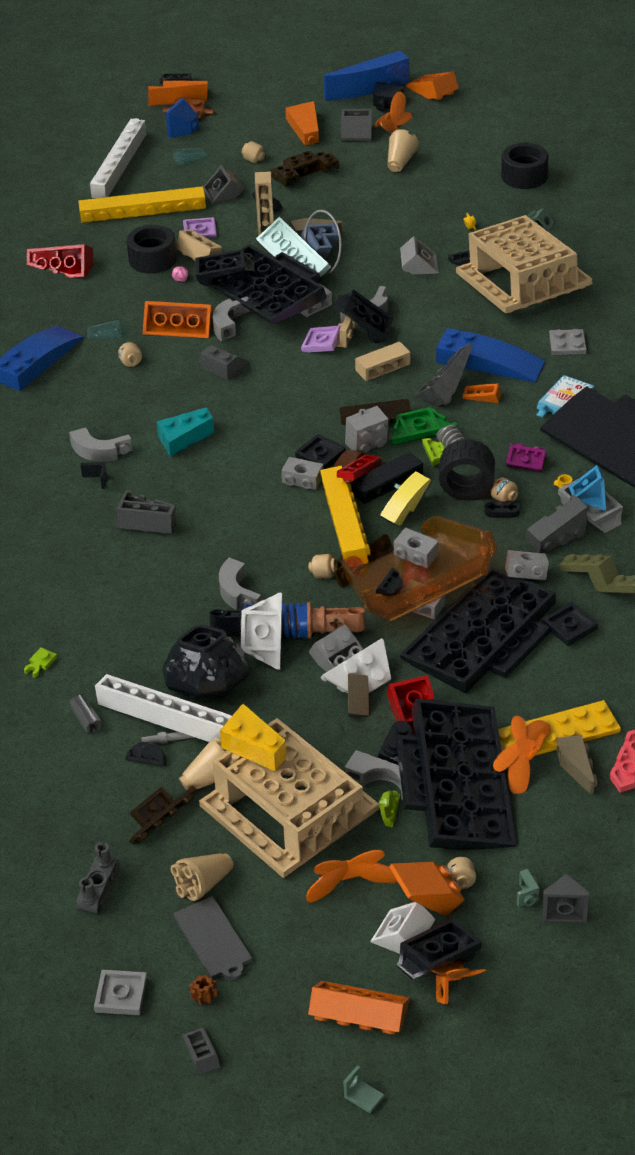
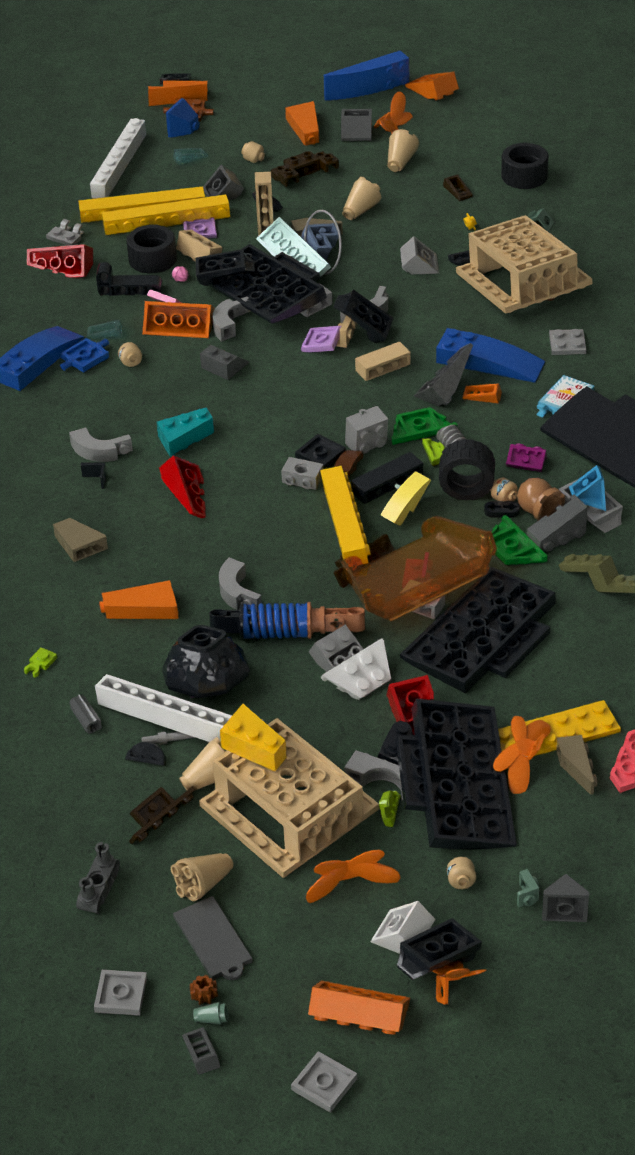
dark grey wedge [116,490,176,534] -> none
white wing [241,593,282,669] -> none
tan head [308,554,338,579] -> none
red plate [337,454,382,482] -> none
dark brown bracket [339,399,411,425] -> none
sand green bracket [343,1065,384,1113] -> none
dark tan slope [348,674,369,716] -> none
black torso [373,82,403,111] -> none
black plate [375,567,403,596] -> none
orange slope [389,862,465,916] -> none
light grey brick [394,528,439,568] -> none
light grey brick [505,550,549,580] -> none
black plate [542,602,598,646] -> none
yellow plate [554,474,572,488] -> none
none -> light grey plate [46,219,84,246]
none -> dark tan slope [53,518,108,562]
none -> blue plate [60,338,109,372]
none -> black beam [96,262,163,296]
none -> orange slope [99,580,179,619]
none -> yellow brick [102,194,230,235]
none -> bright pink tile [147,290,181,303]
none -> red wedge [159,455,206,518]
none -> sand green cone [193,1002,229,1025]
none -> light grey plate [291,1051,357,1113]
none -> tan cone [342,177,381,220]
none -> dark brown slope [443,174,473,201]
none -> green wing [484,515,548,565]
none -> medium nougat tile [517,478,565,521]

